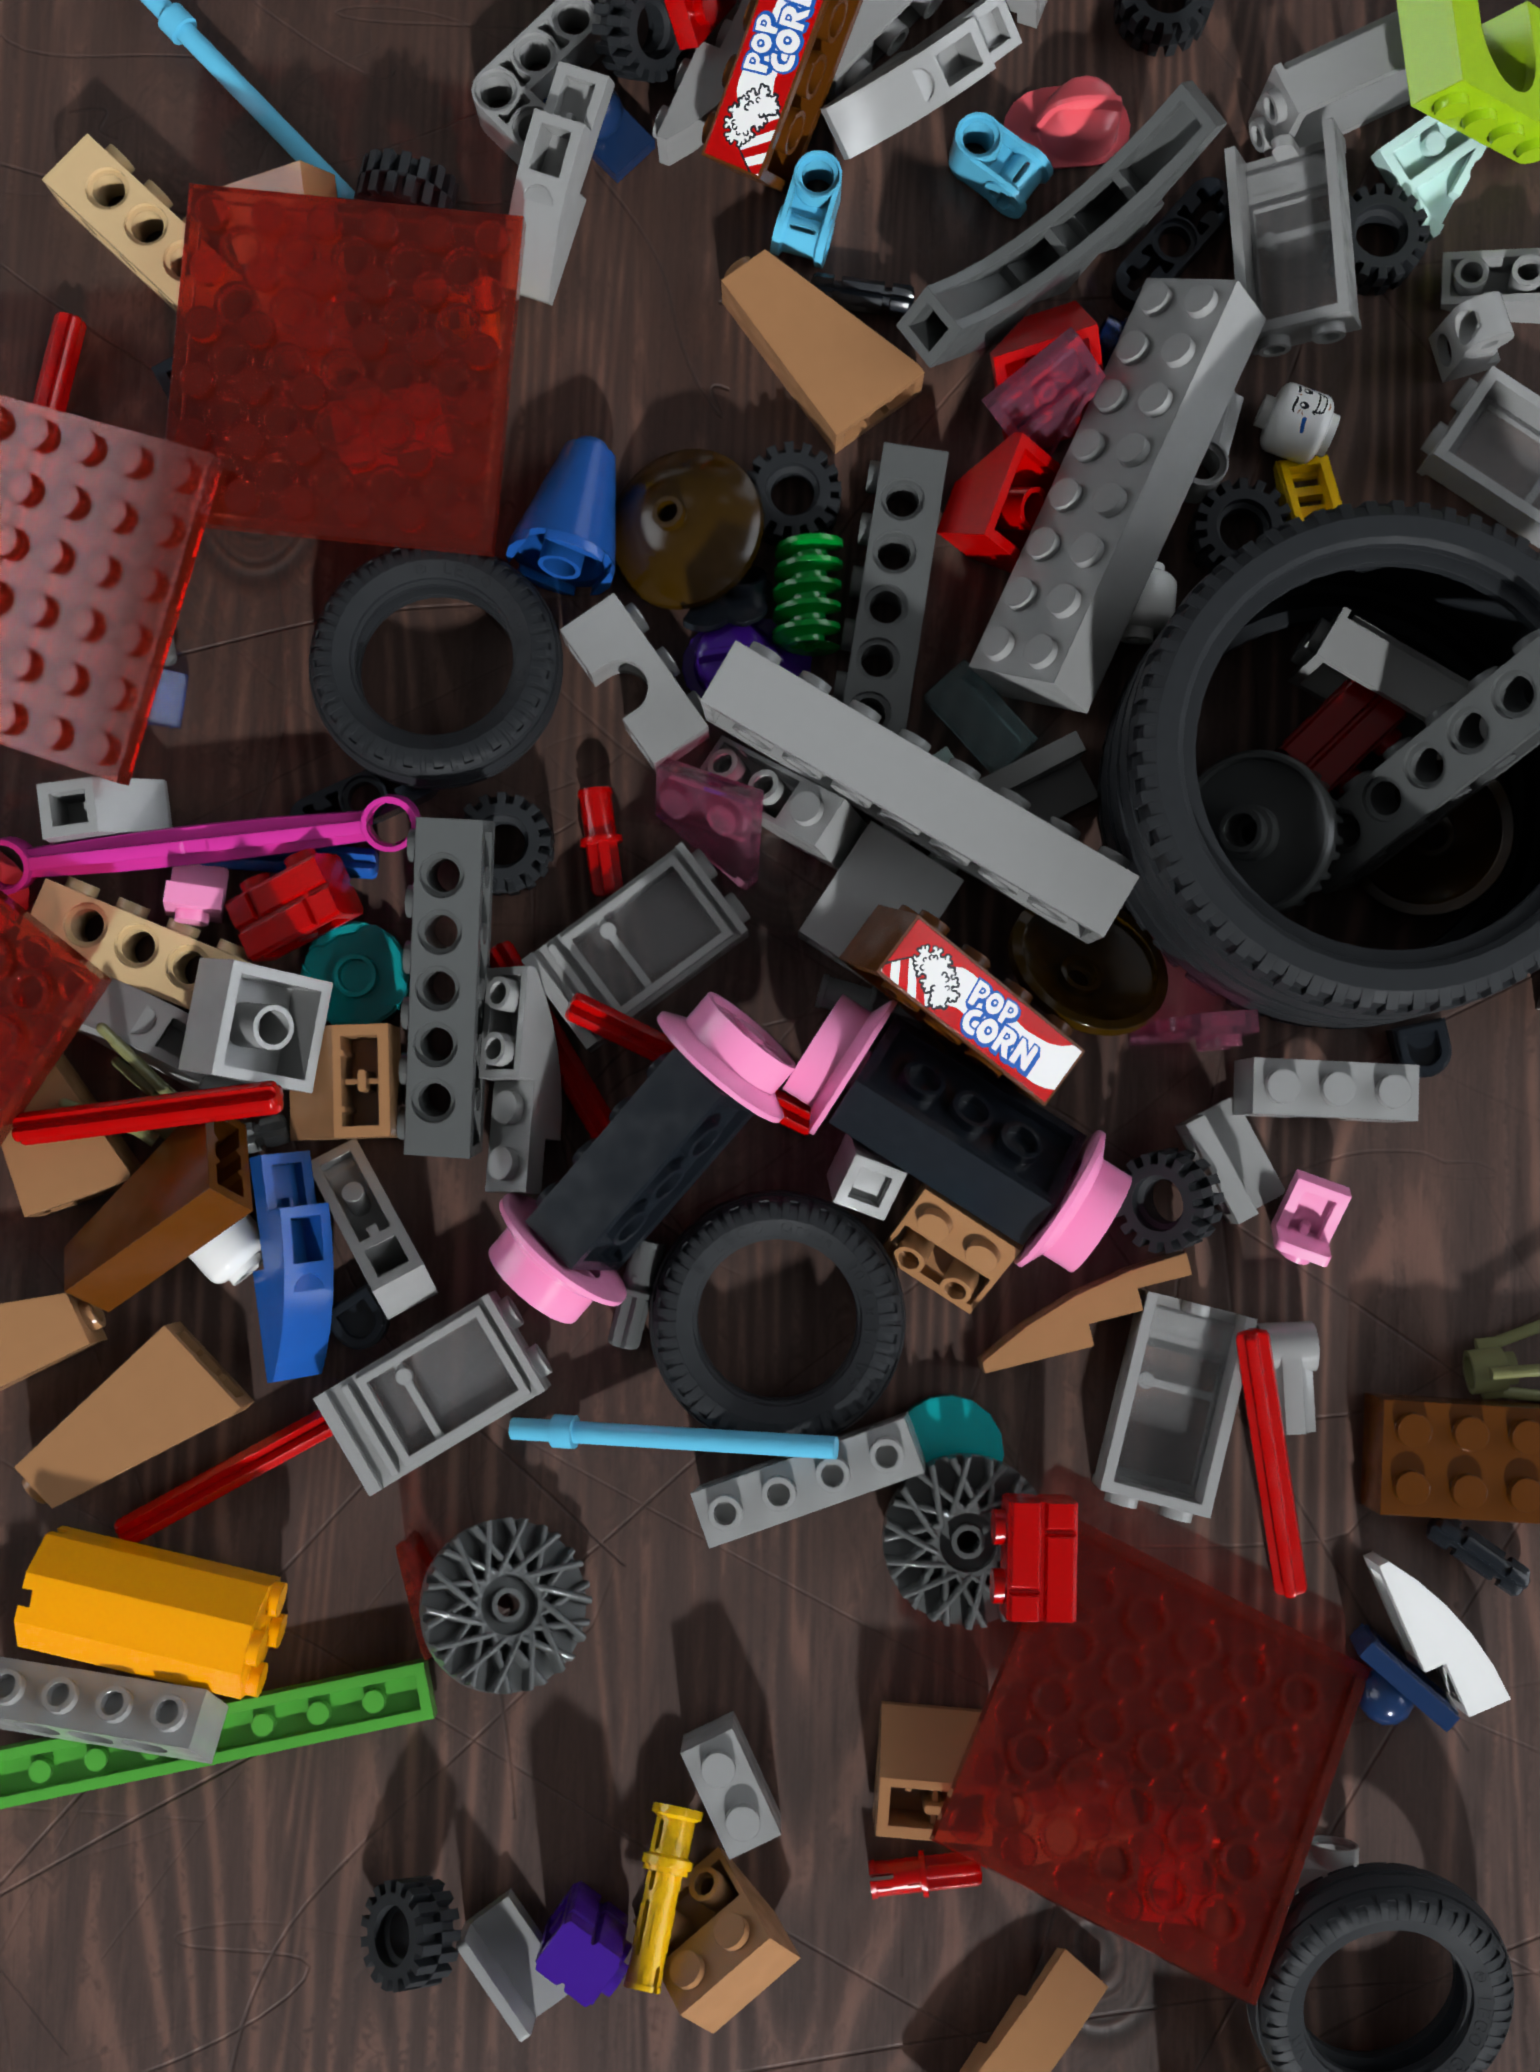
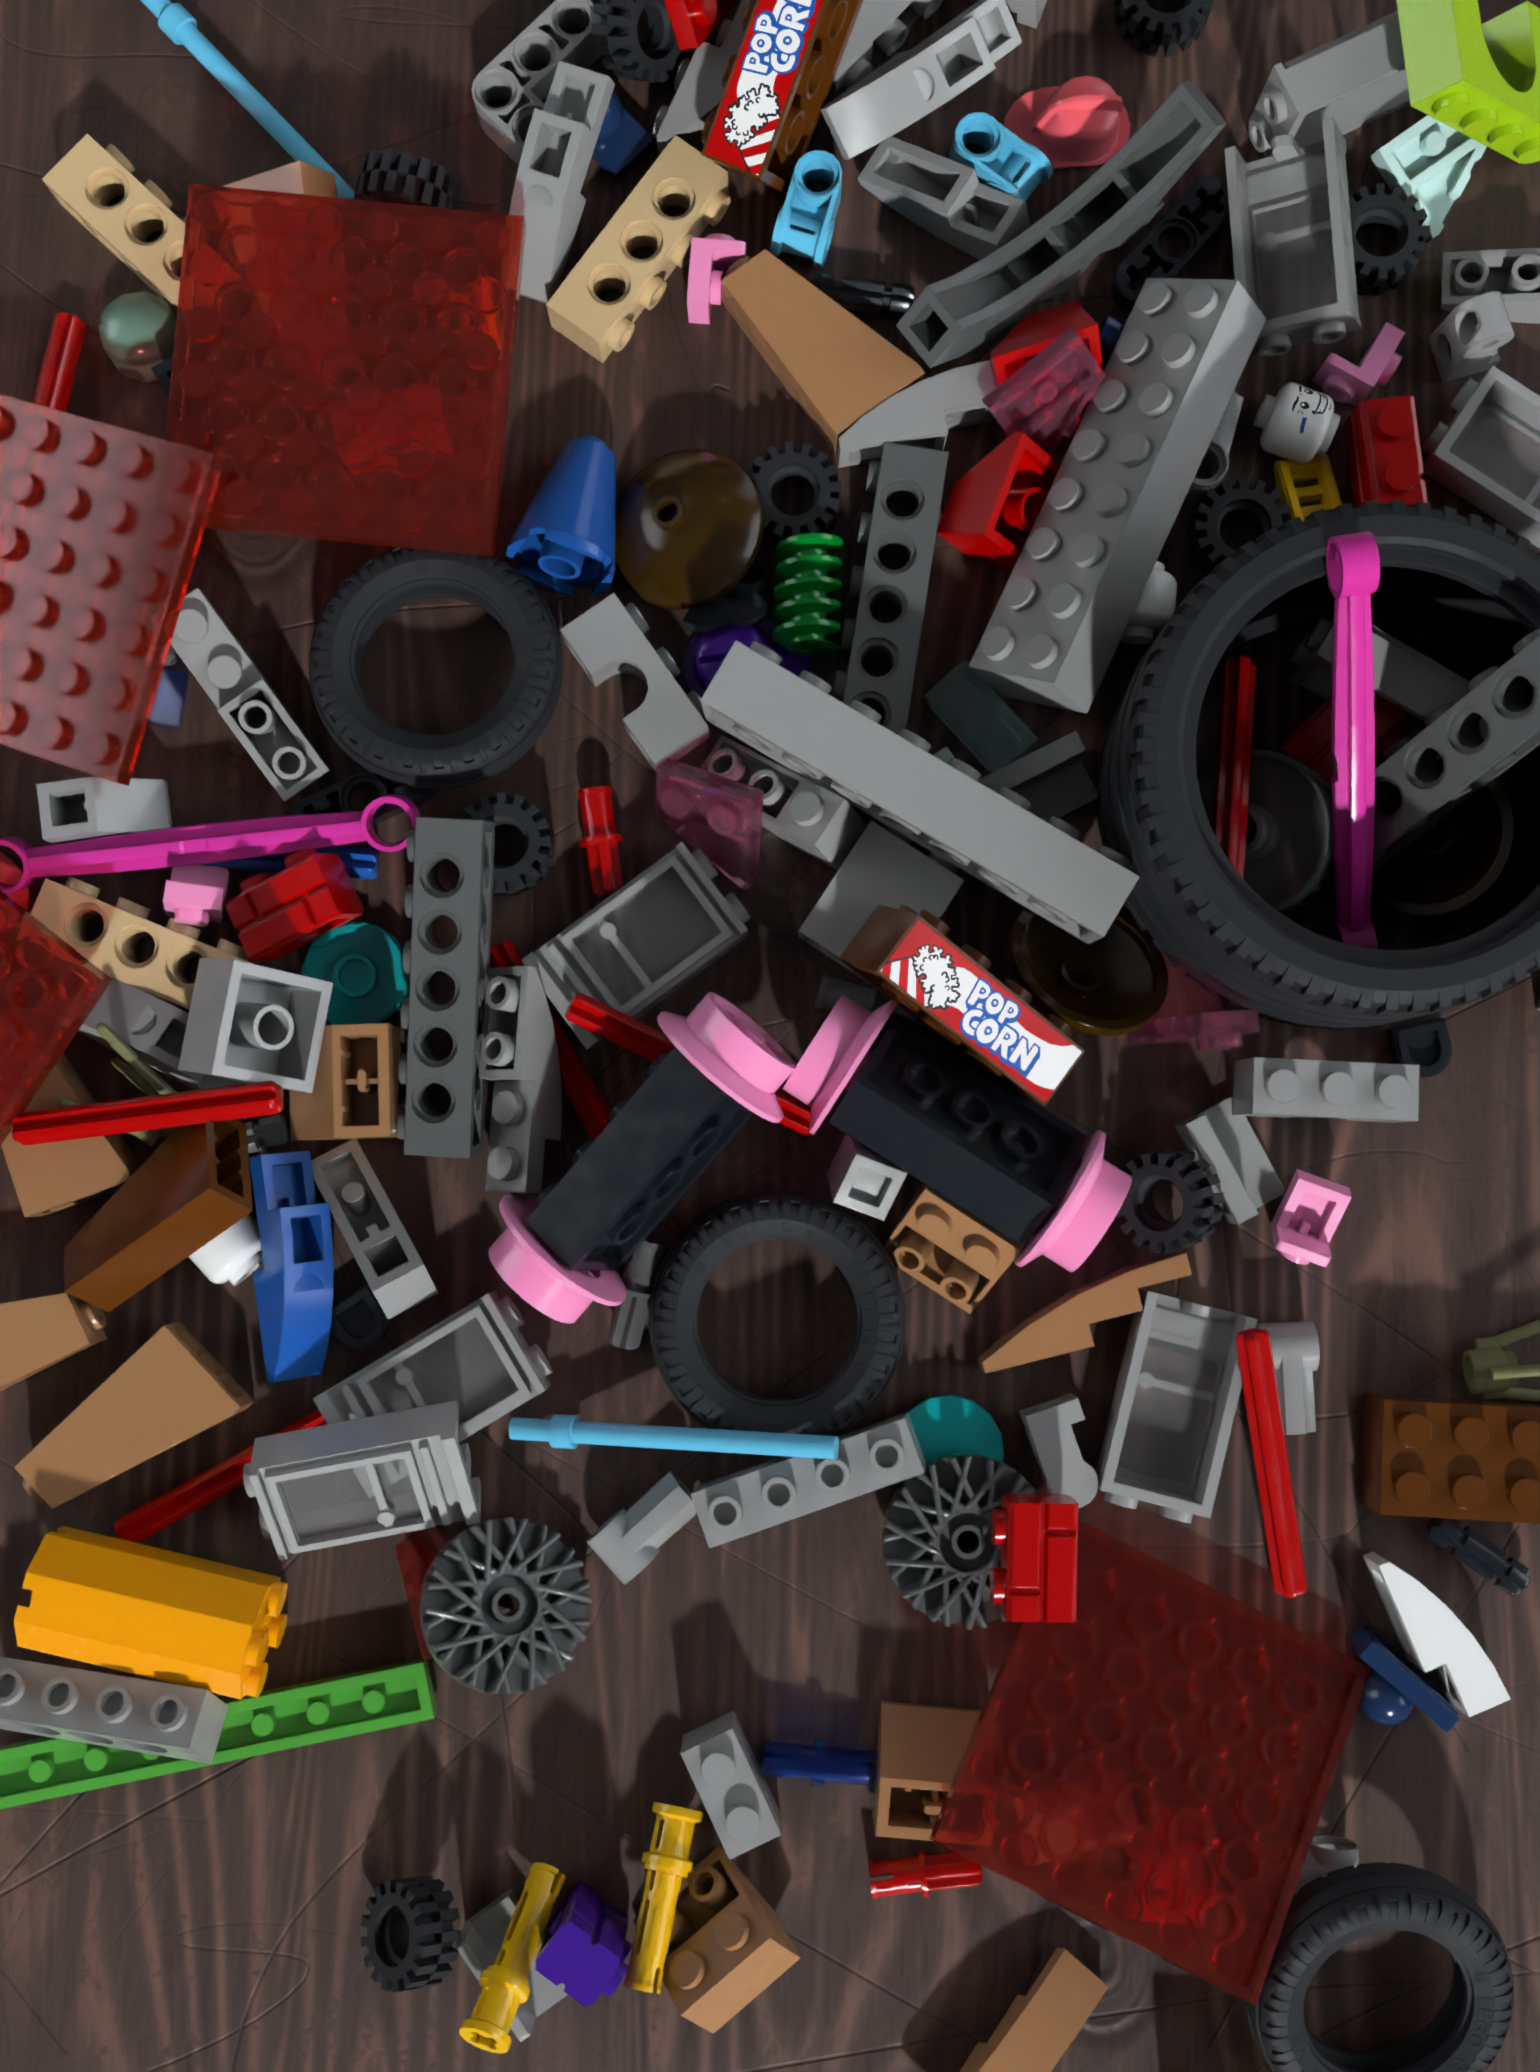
none -> sand green hair [98,290,188,383]
none -> light grey slope [152,588,330,802]
none -> light grey door [243,1400,482,1561]
none -> yellow pin [459,1862,565,2054]
none -> tan brick [546,134,731,363]
none -> light grey piece [587,1470,697,1585]
none -> bright pink bracket [687,233,746,325]
none -> clear blue pin [761,1739,877,1788]
none -> light grey slope [836,360,998,468]
none -> light grey slope [858,136,1031,260]
none -> light grey leg [1019,1393,1099,1508]
none -> red axle [1212,655,1256,879]
none -> bright pink bracket [1313,322,1405,407]
none -> dark pink piece [1326,531,1380,949]
none -> red brick [1344,395,1428,508]

